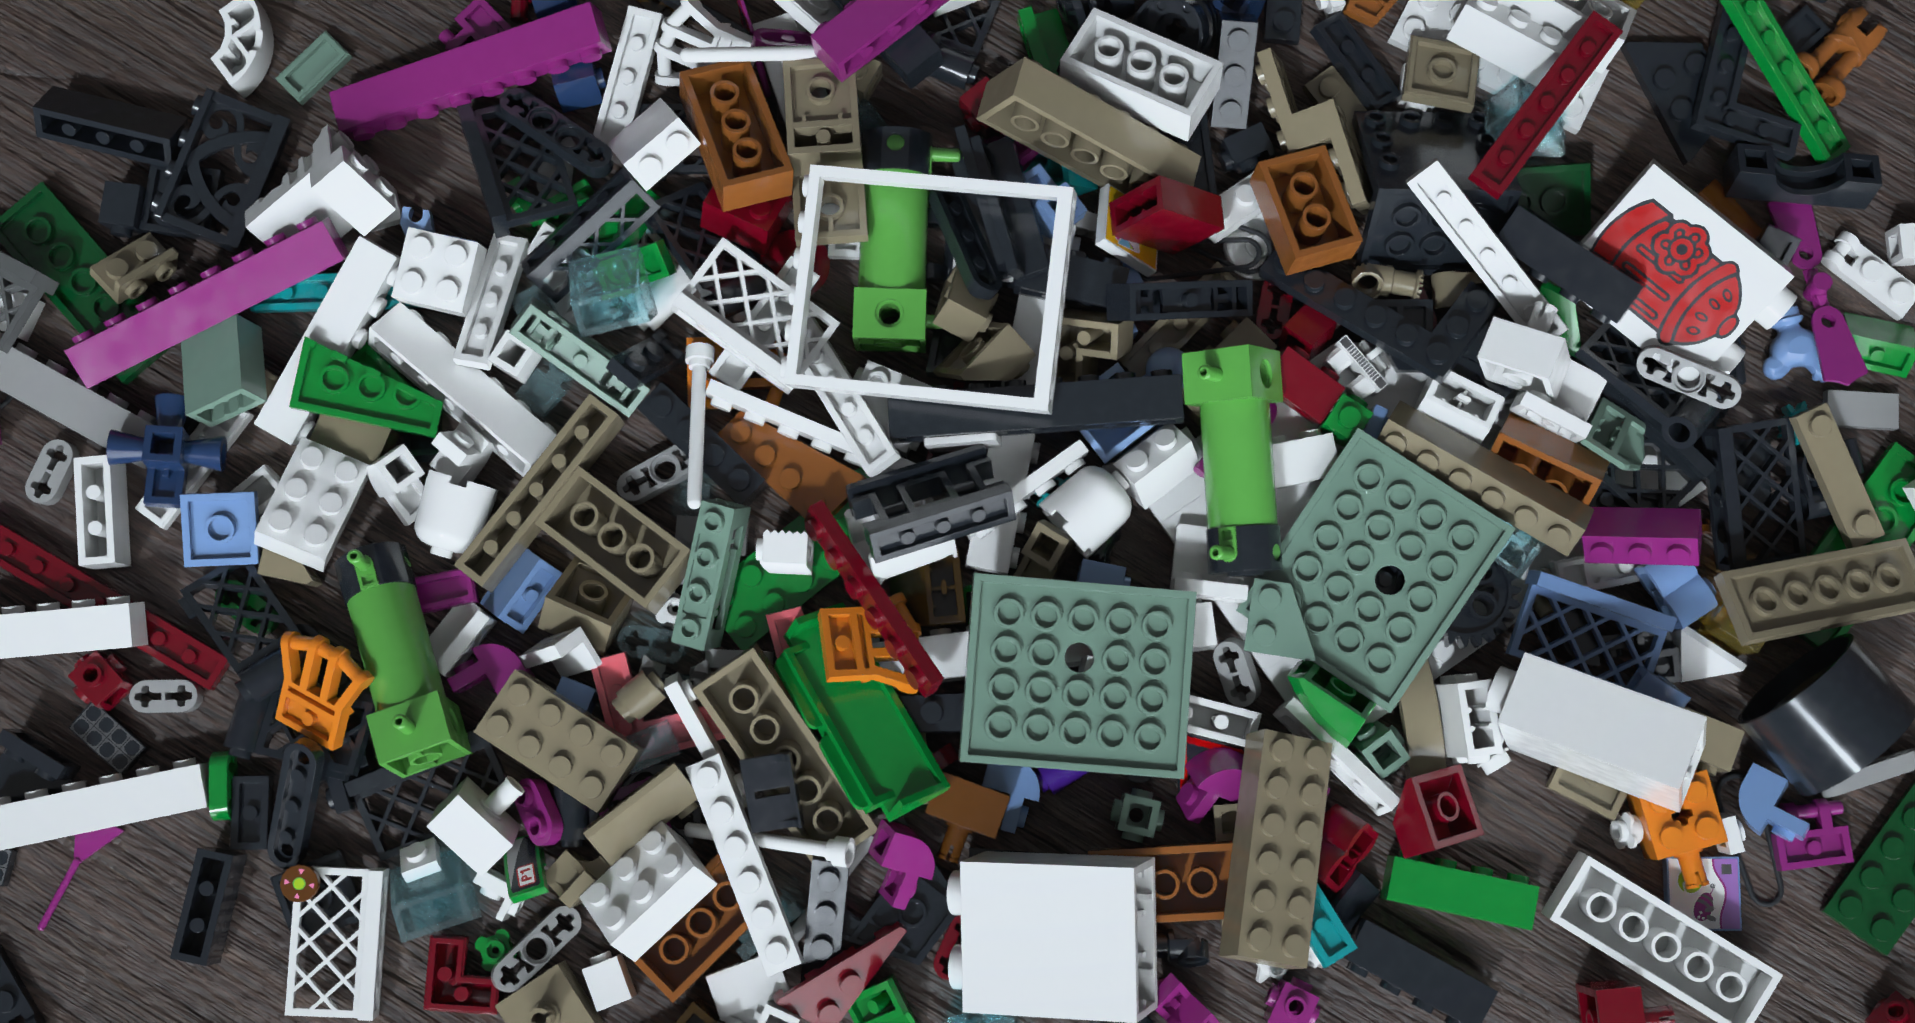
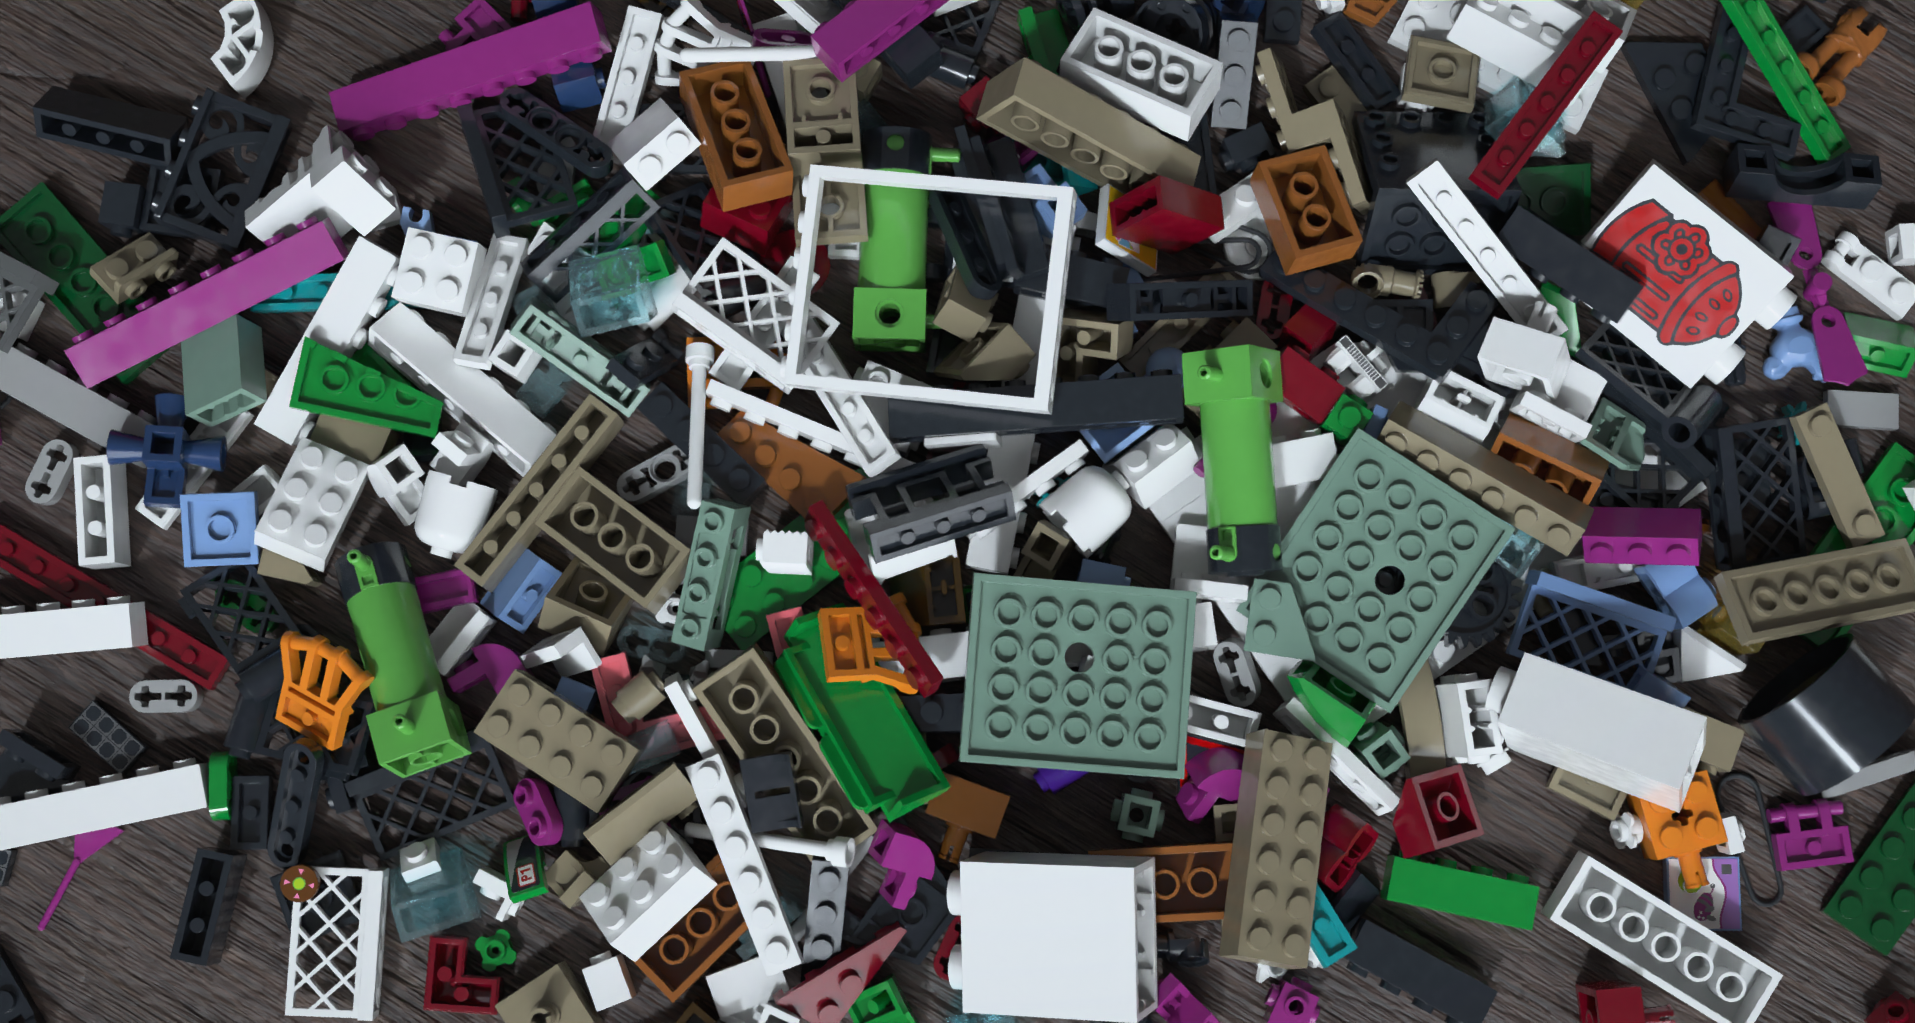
dark red brick [67,650,135,711] -> none
sand green tile [275,30,353,106] -> none
white brick [426,776,524,877] -> none
light grey beam [491,906,581,992] -> none
medium blue brick [982,764,1040,834] -> none
light grey beam [1637,345,1742,409] -> none
medium blue brick [1739,763,1810,842] -> none

